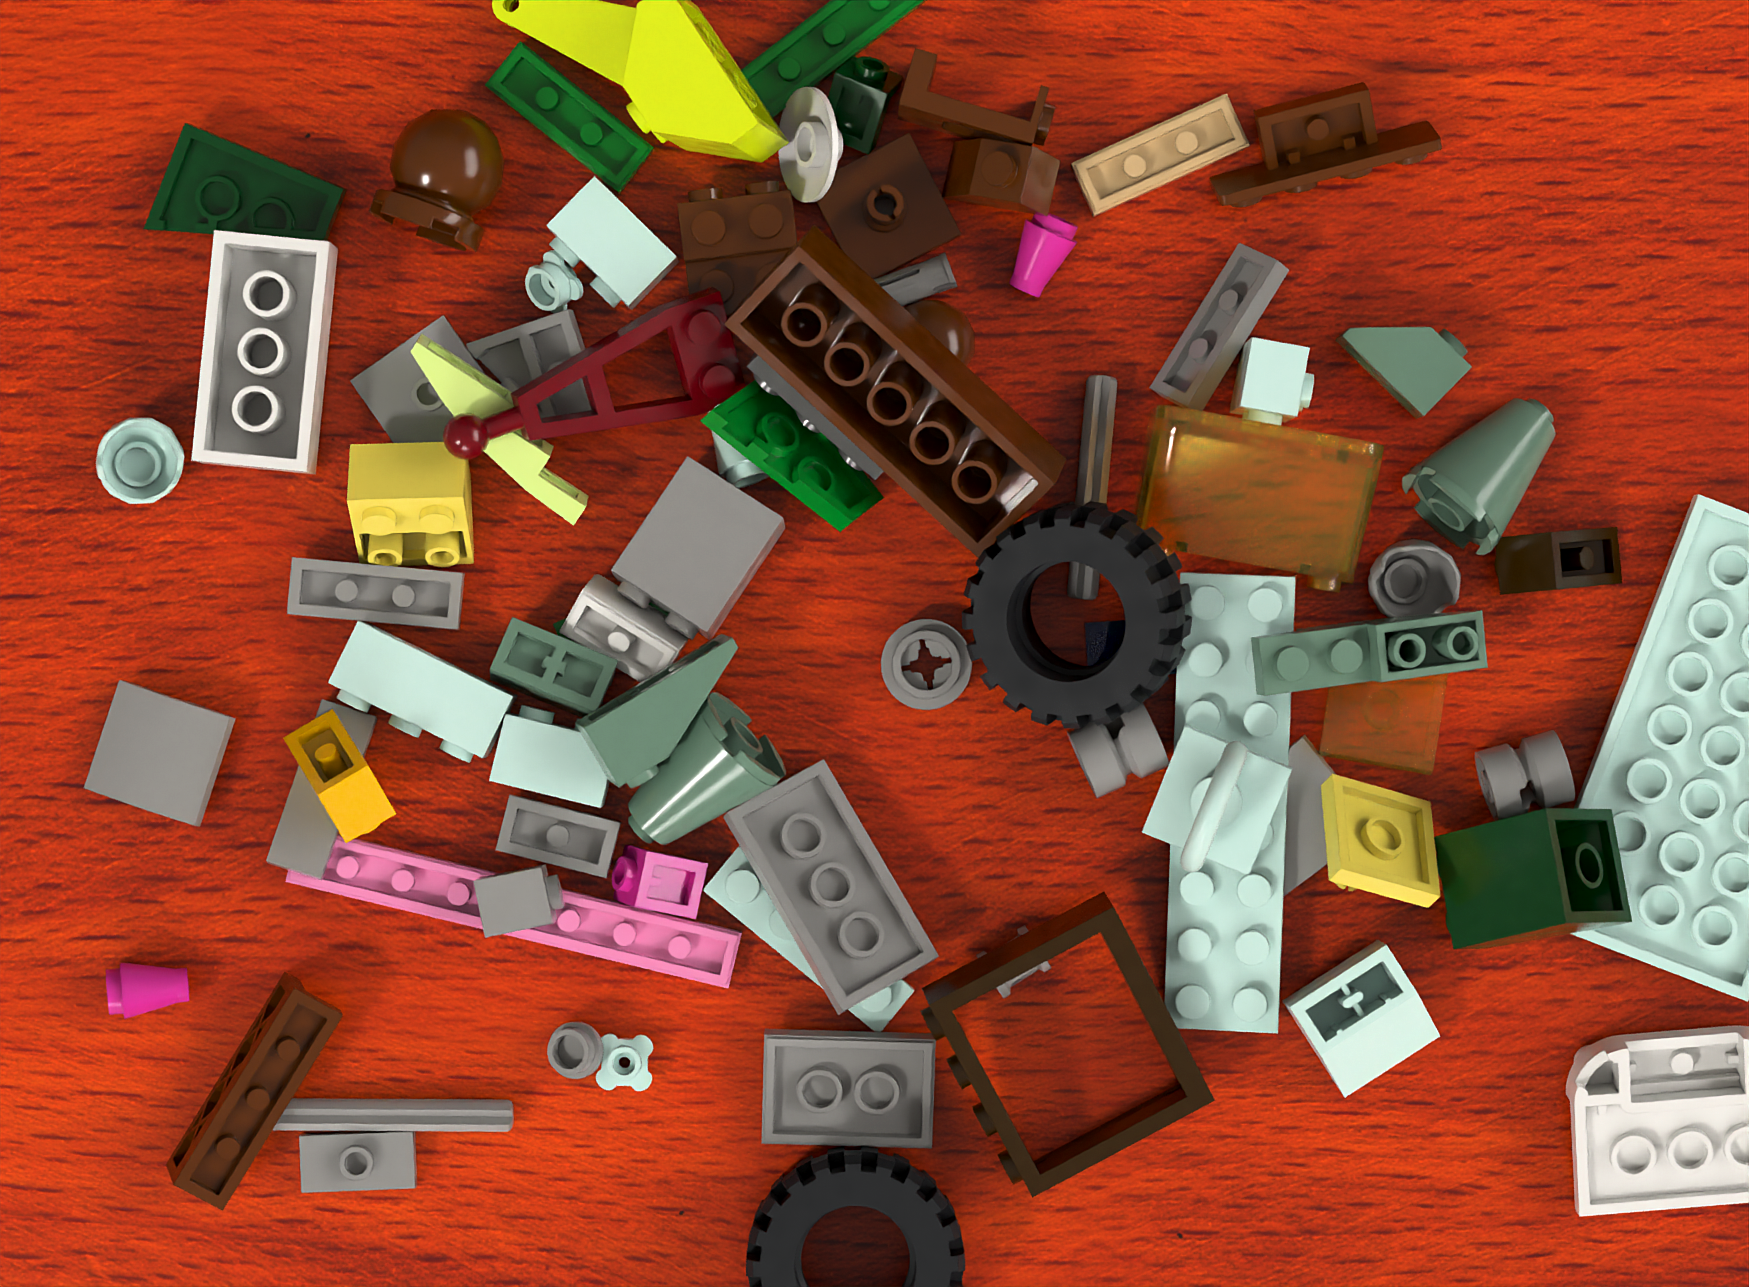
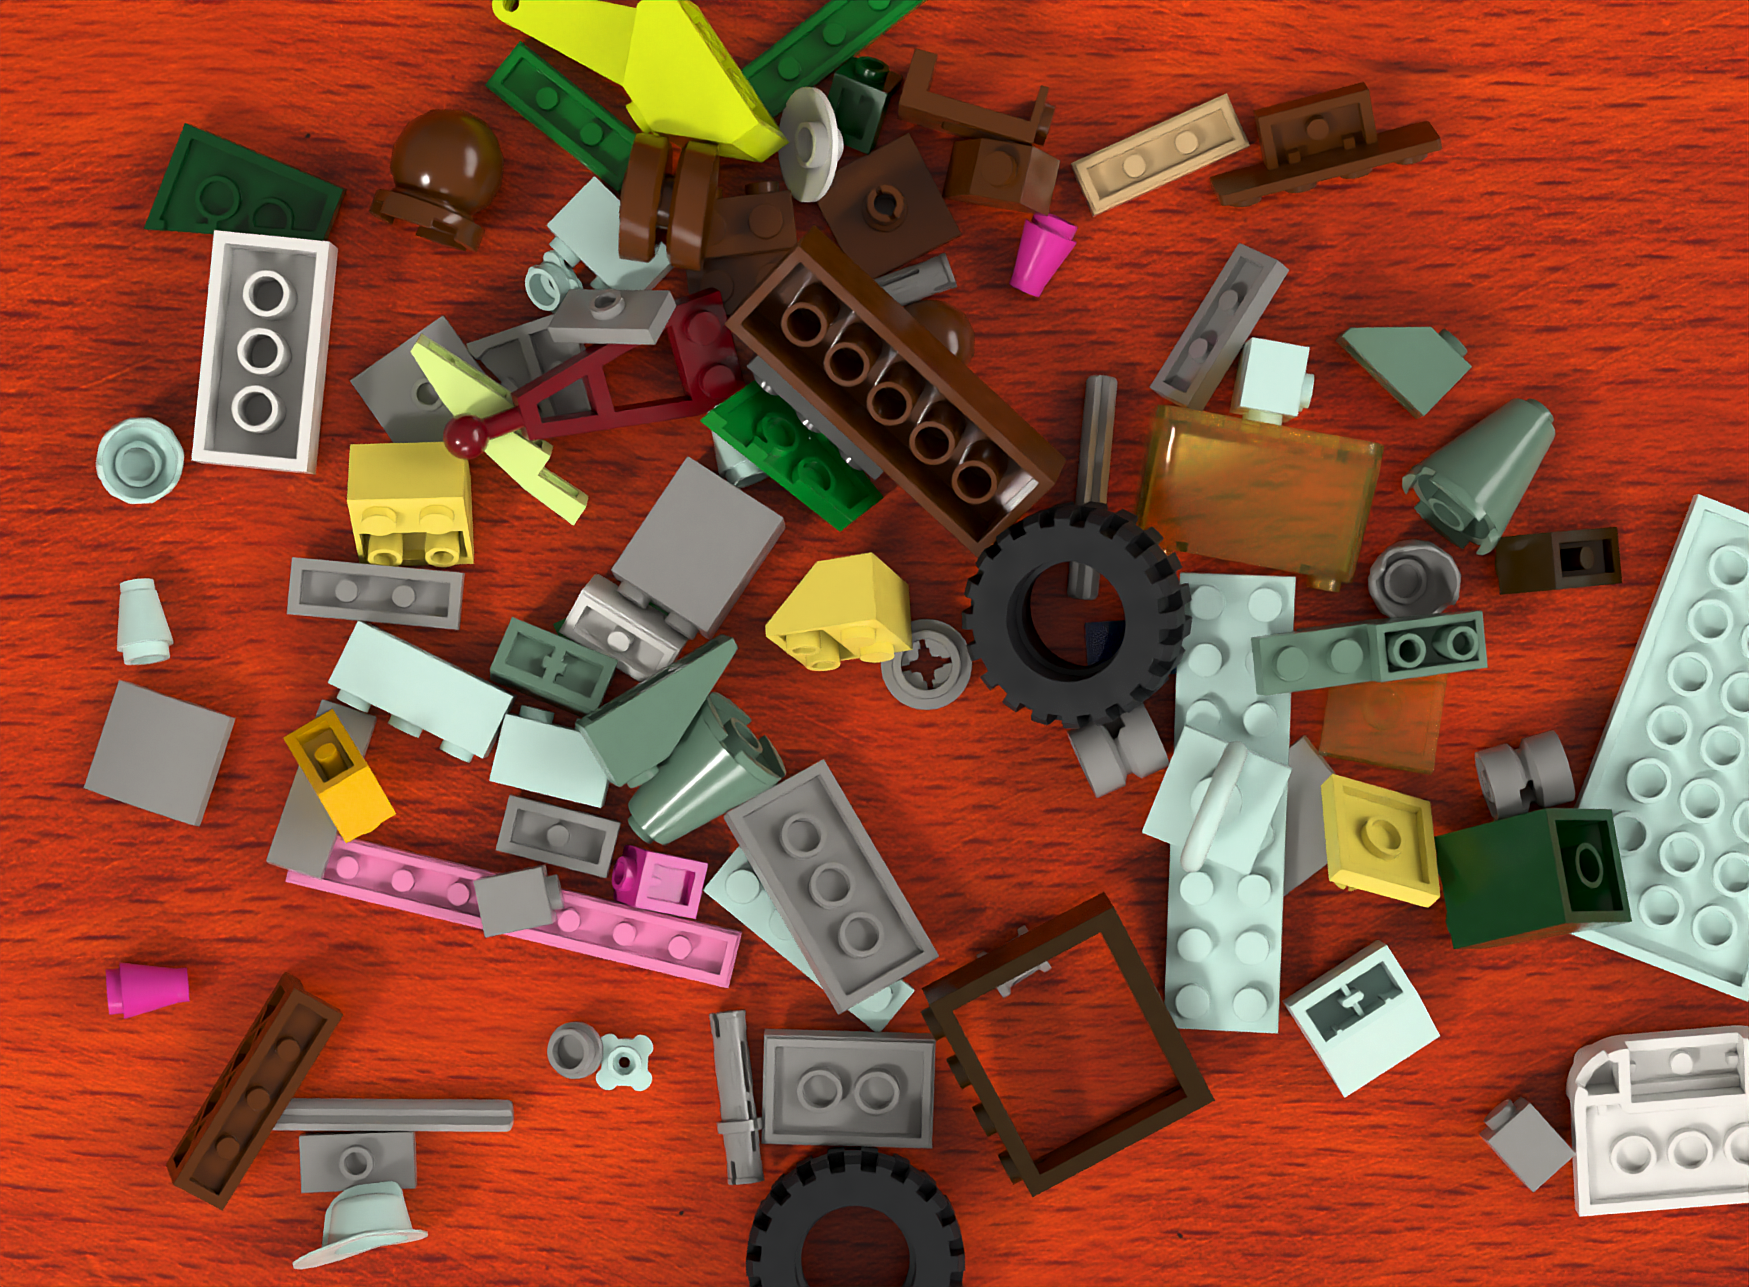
none -> light aqua cone [117,578,174,665]
none -> light aqua piece [293,1181,428,1269]
none -> light grey plate [547,289,676,345]
none -> reddish brown wheel [618,132,720,271]
none -> light grey pin [709,1010,765,1185]
none -> light yellow slope [765,552,913,671]
none -> light grey brick [1479,1097,1576,1192]

